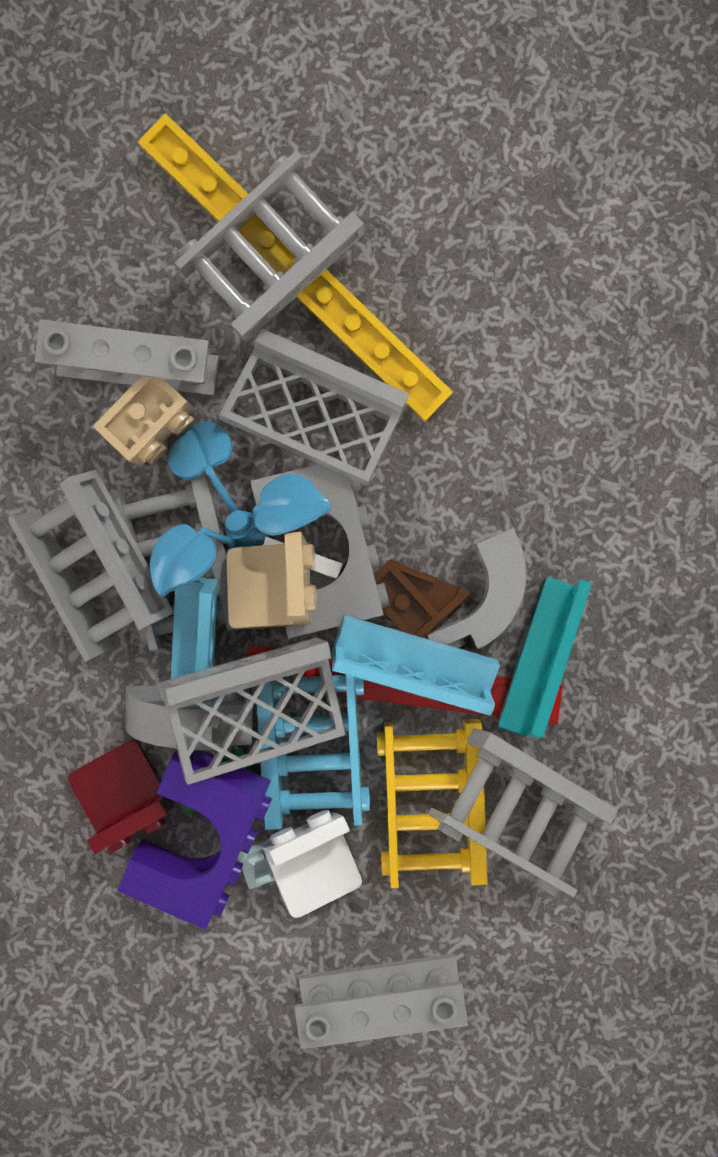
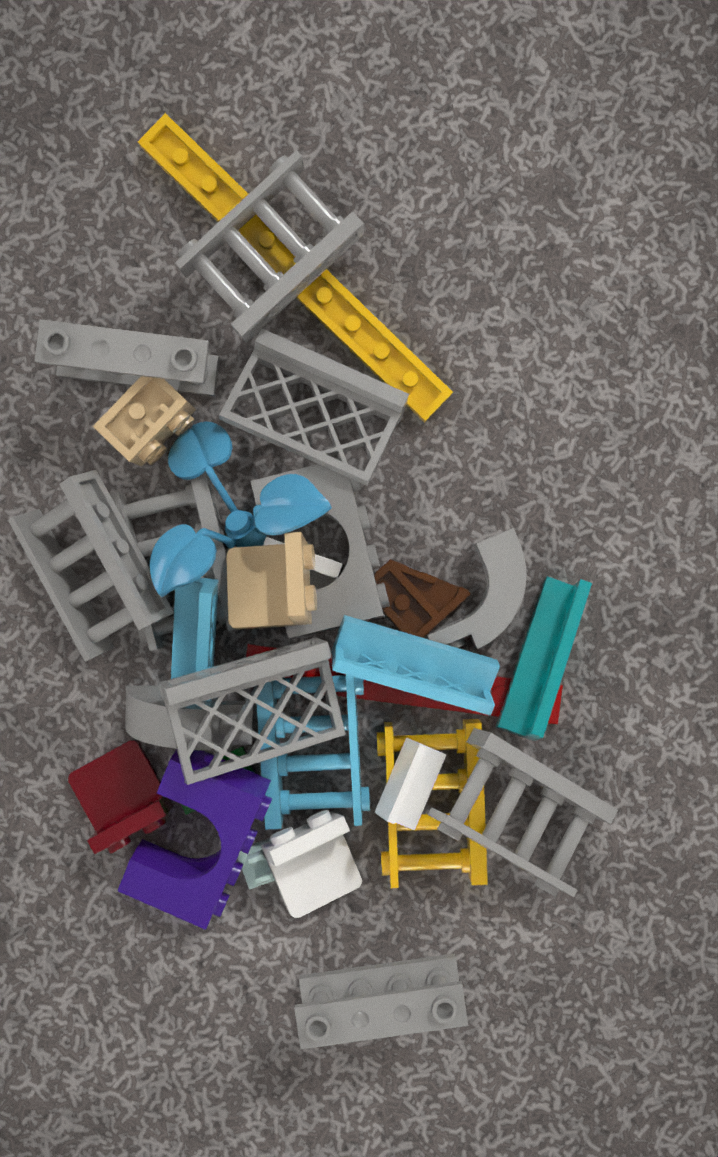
none -> white panel [374,737,446,830]

